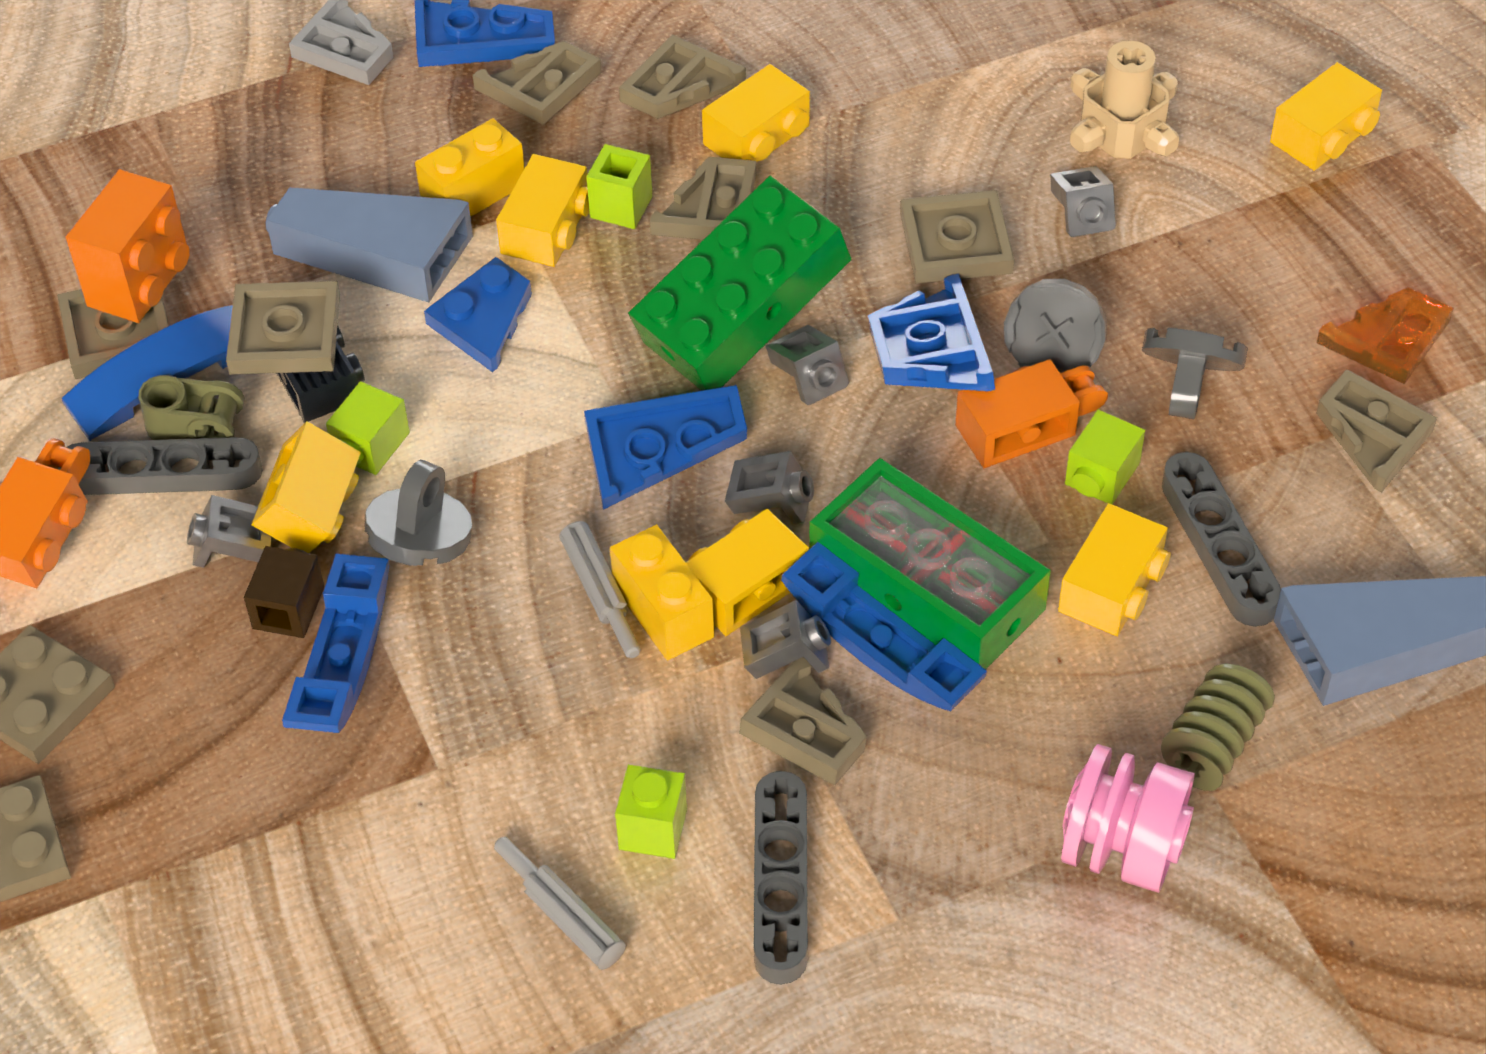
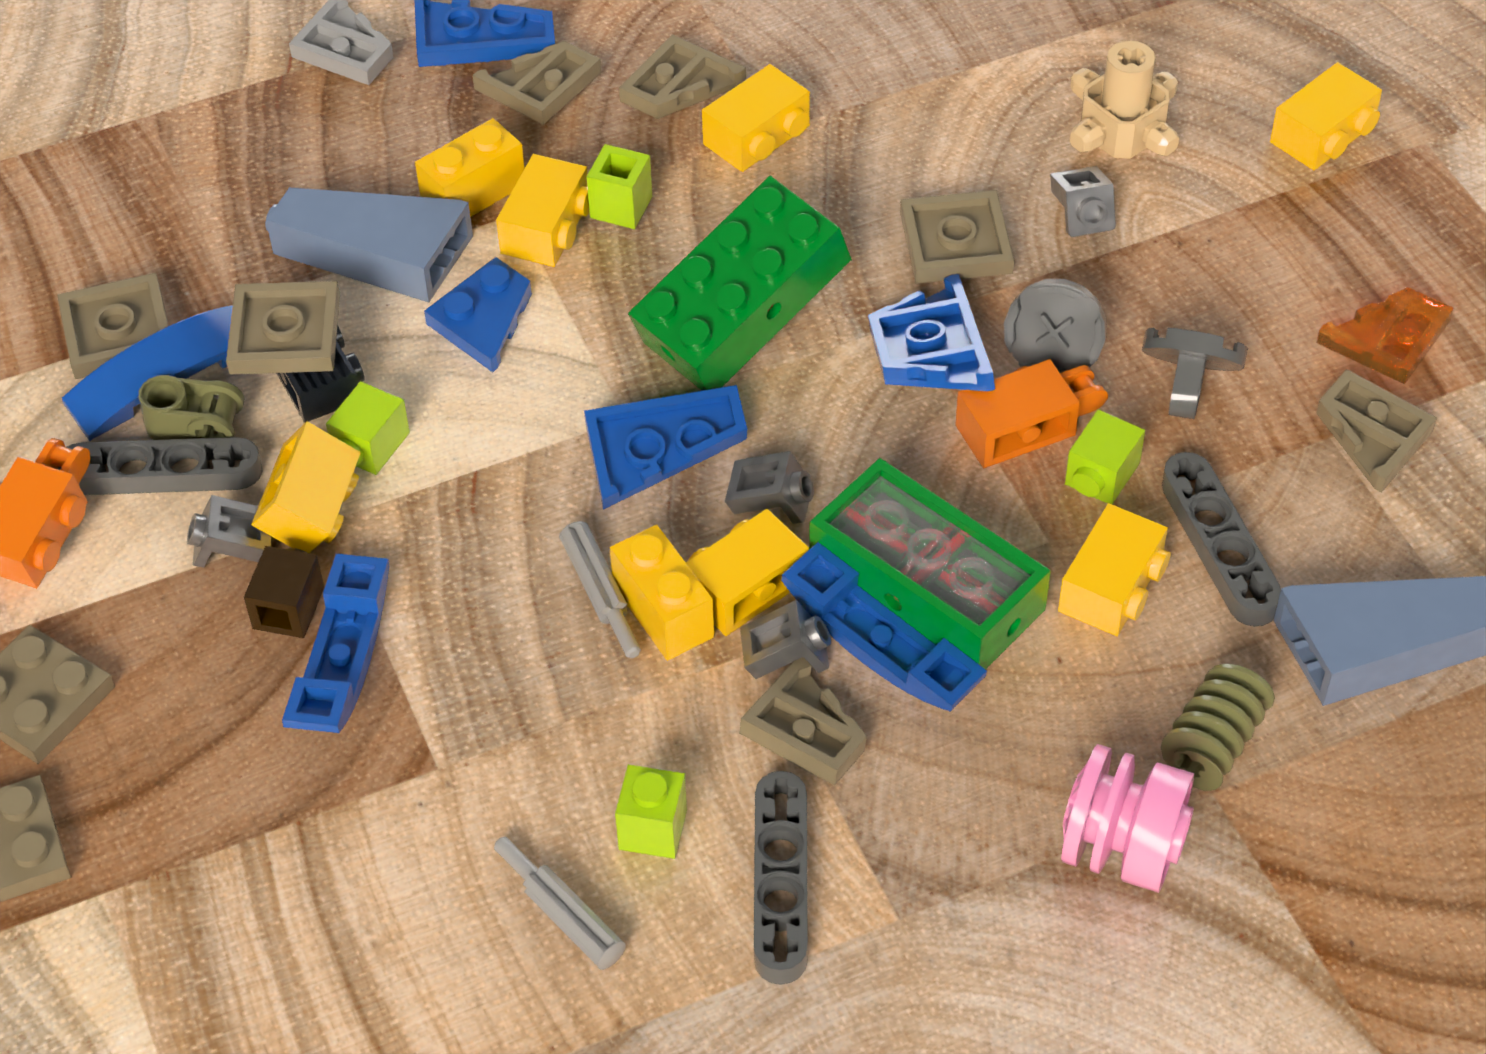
orange brick [66,169,190,323] -> none
dark grey tile [364,459,472,566] -> none
dark tan wing [650,157,757,240] -> none
flat silver bracket [766,325,849,405] -> none

